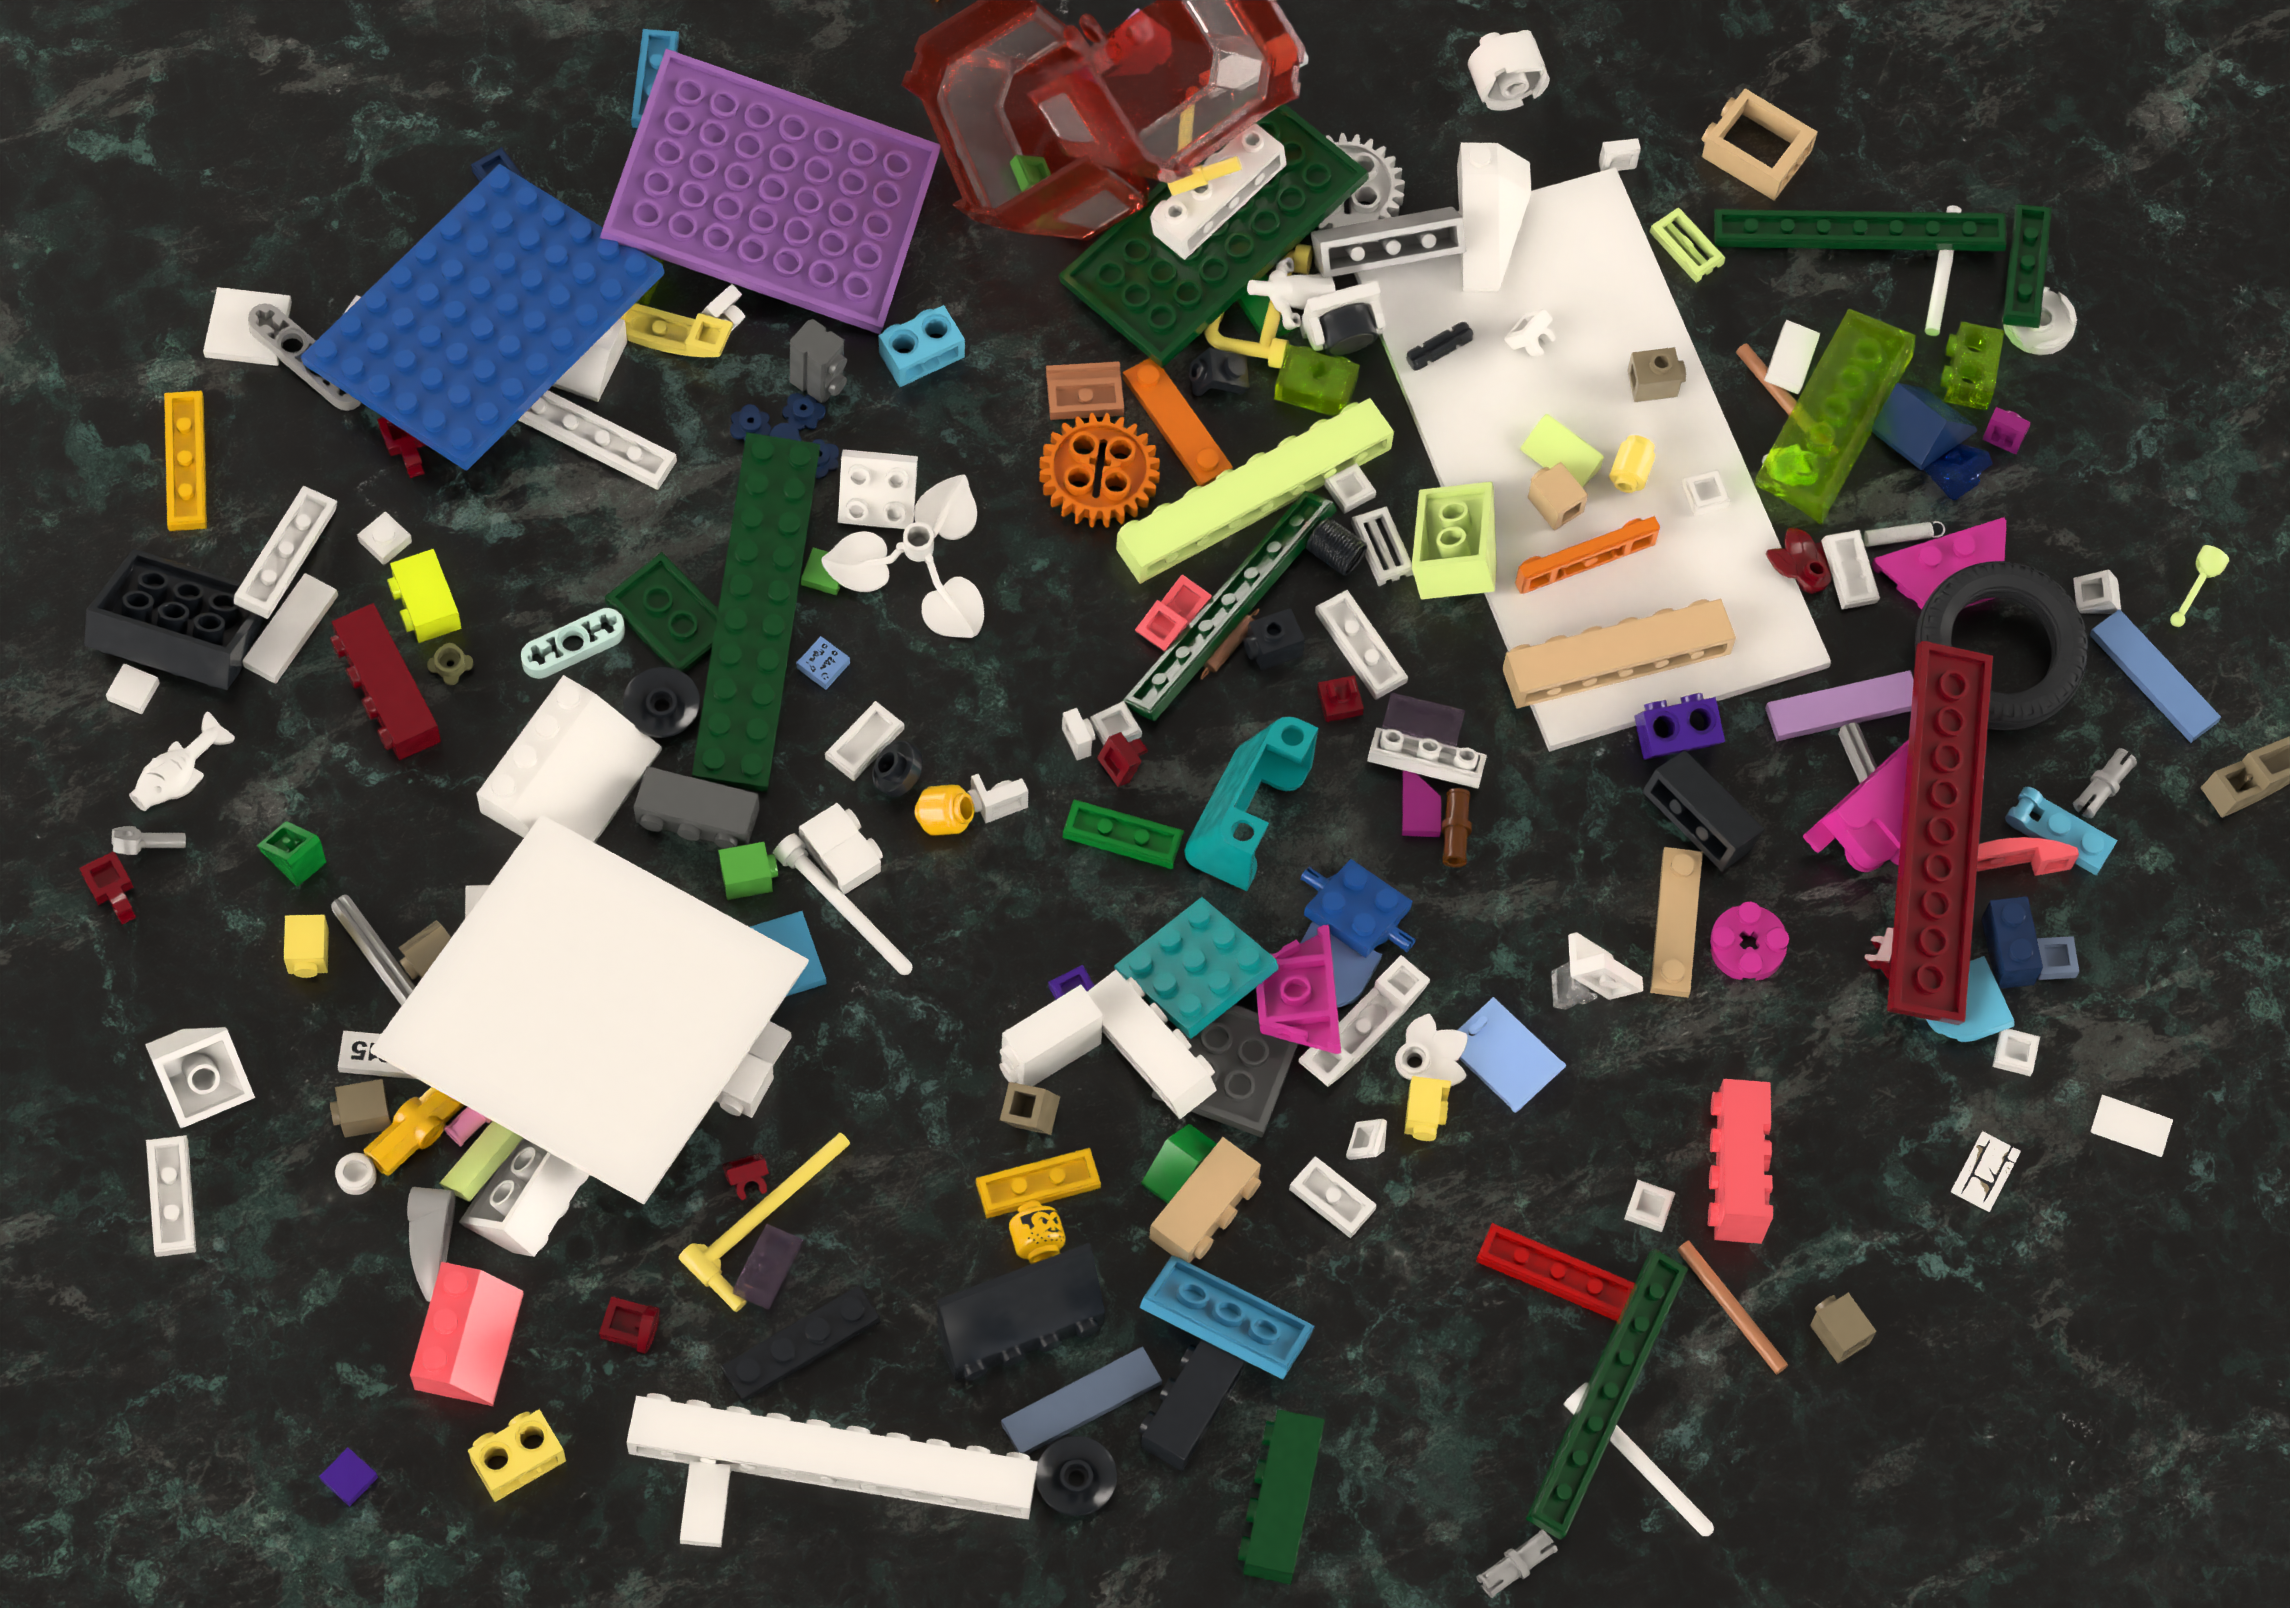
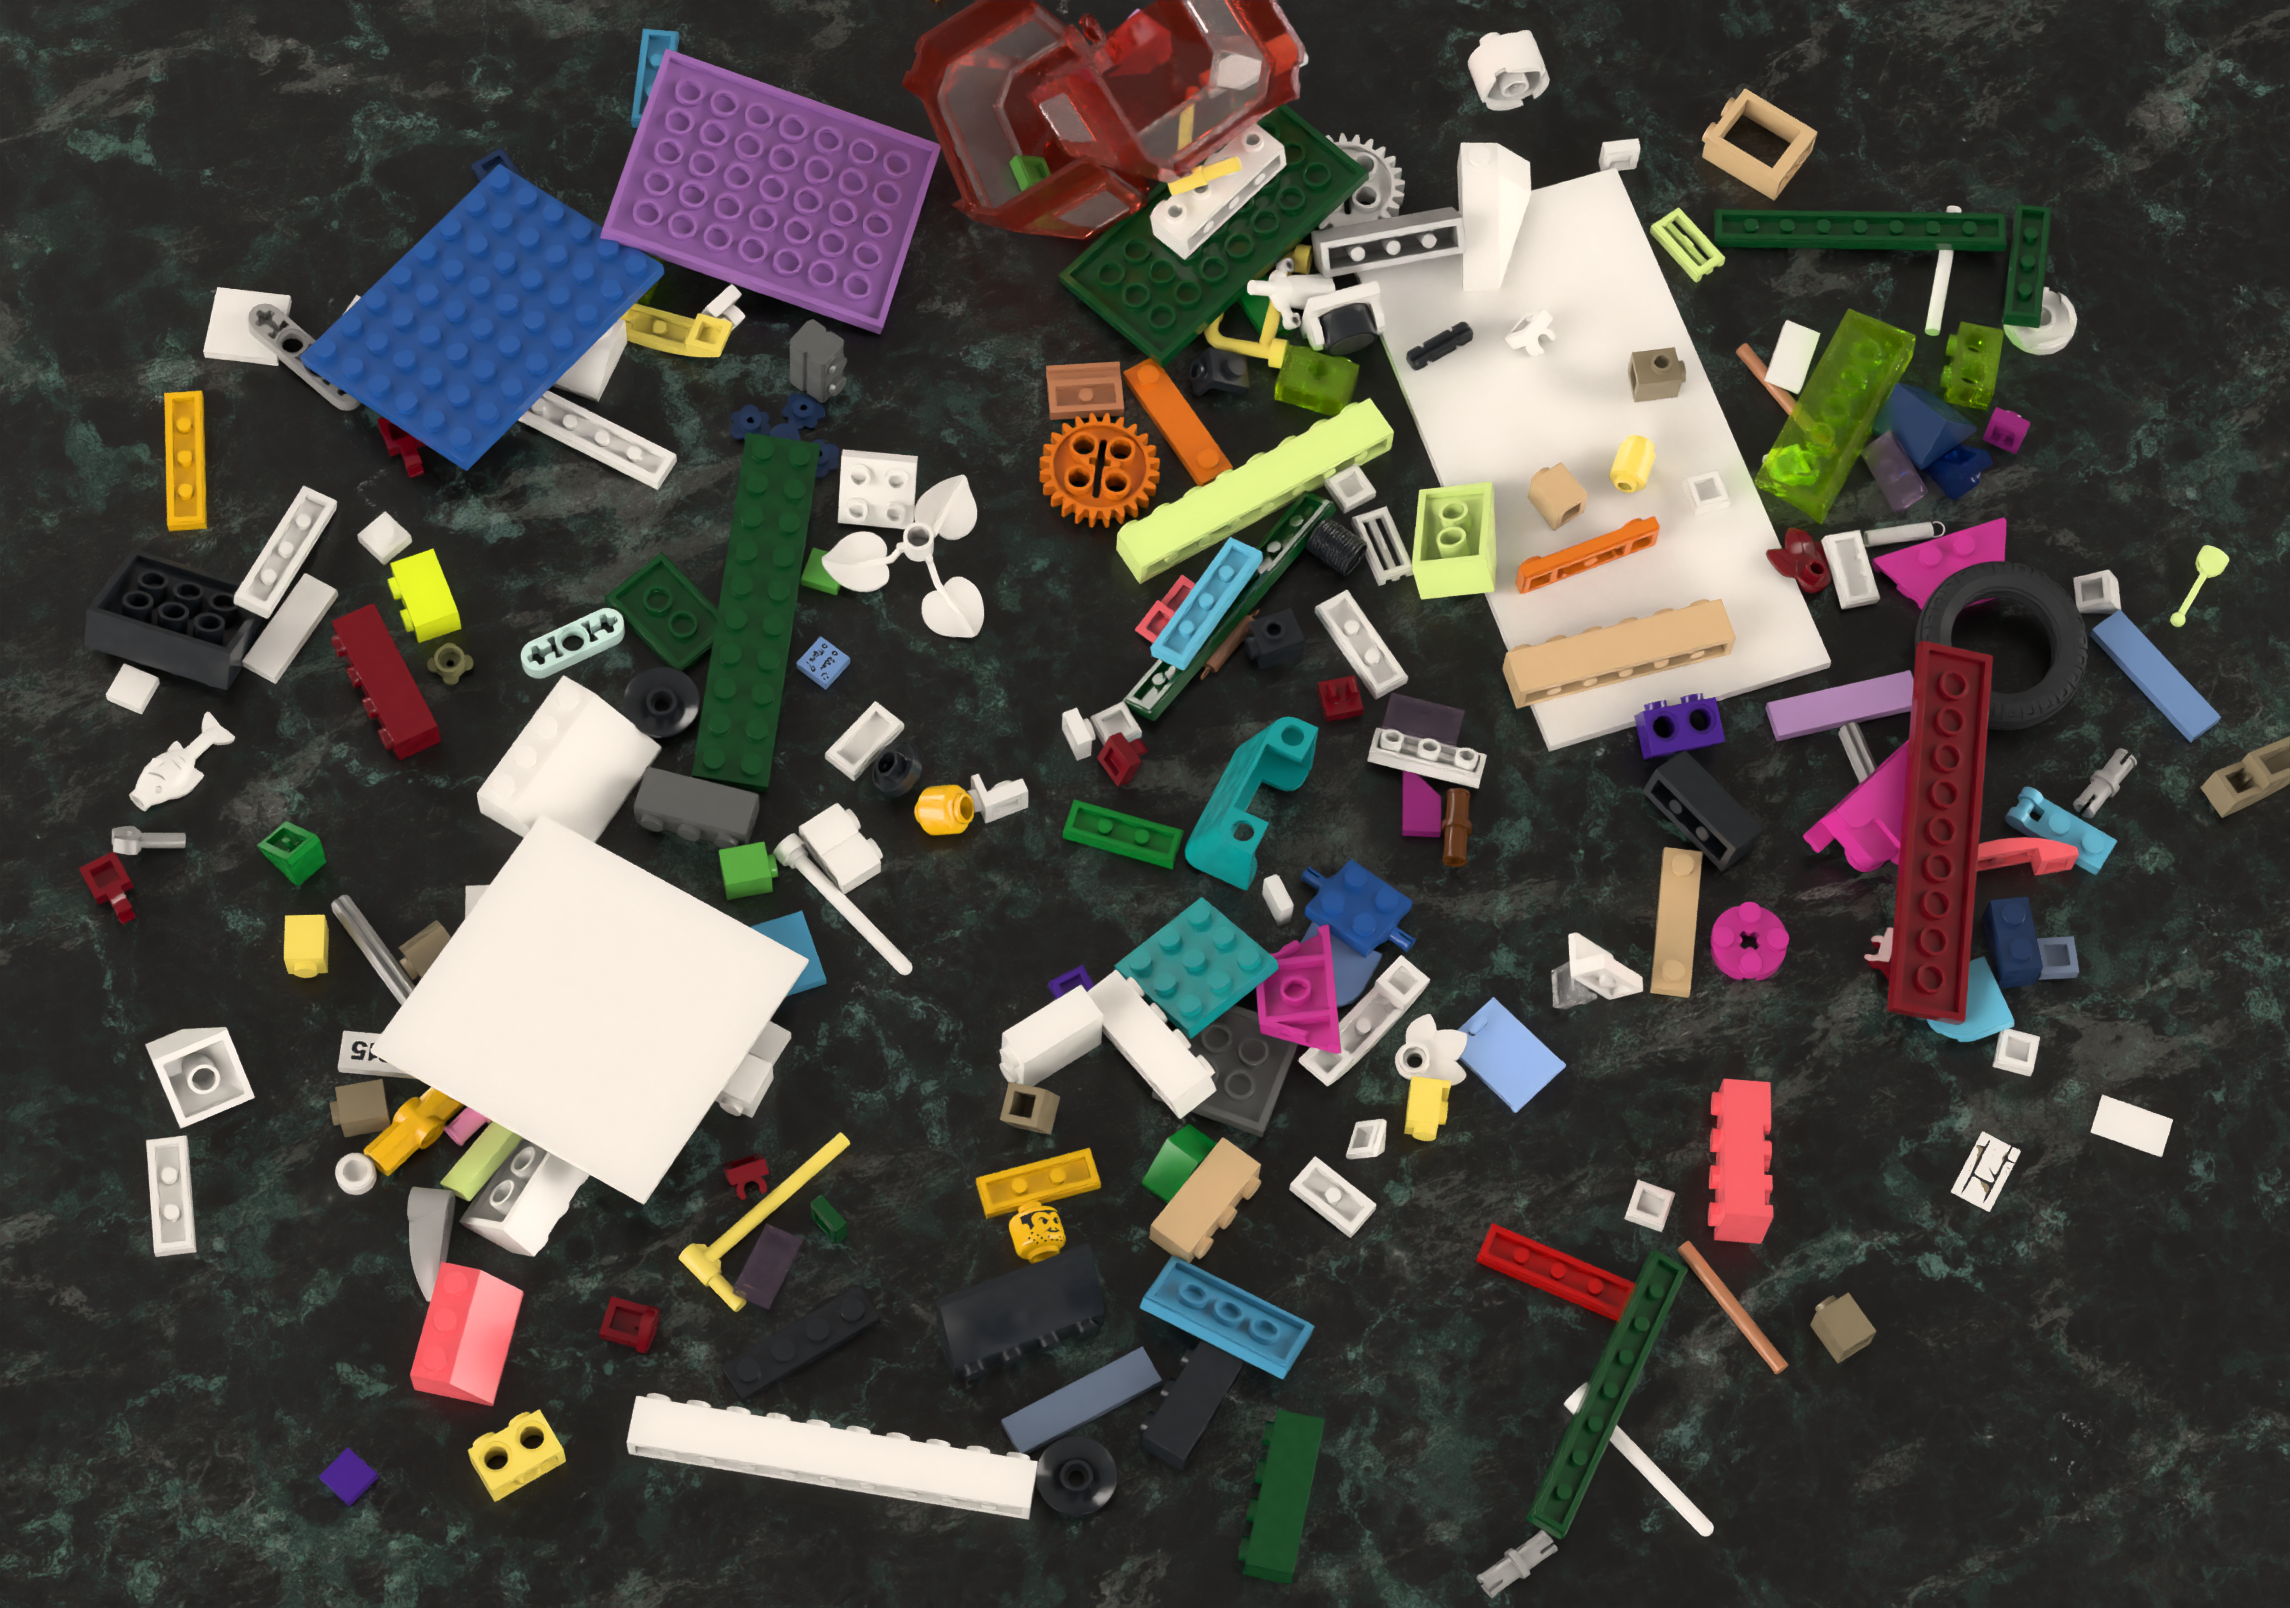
white tile [680,1461,731,1547] -> none
medium azure brick [879,305,965,387] -> none
yellowish green slope [1520,414,1604,488] -> none
none -> dark green tile [811,1194,848,1244]
none -> medium azure plate [1150,537,1263,671]
none -> white tile [1262,874,1294,926]
none -> clear purple plate [1860,431,1928,513]

